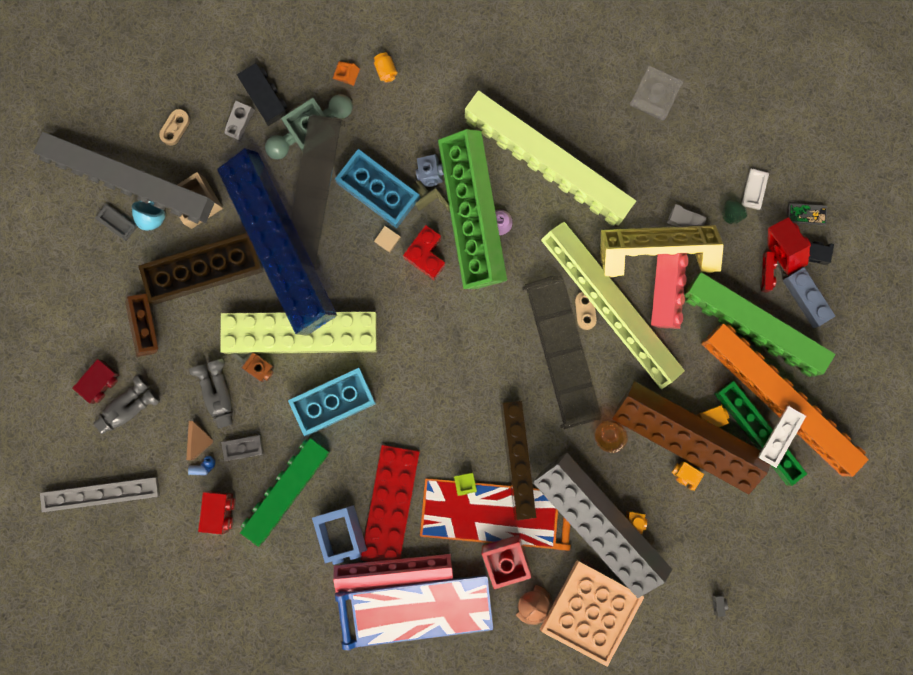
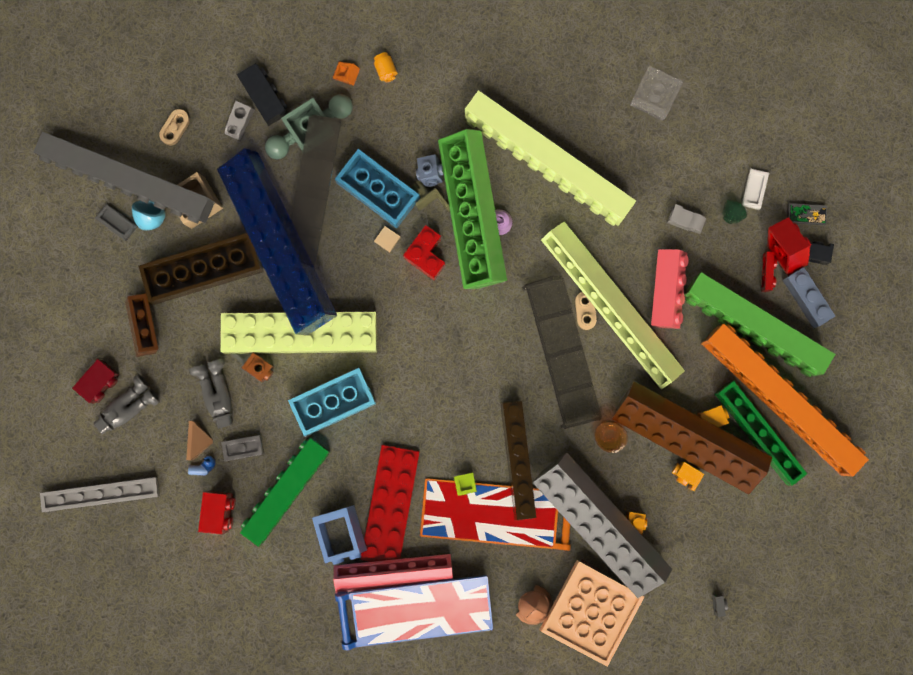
red brick [482,535,531,589] -> none
light yellow plate [600,225,723,277] -> none
white plate [758,406,806,468] -> none

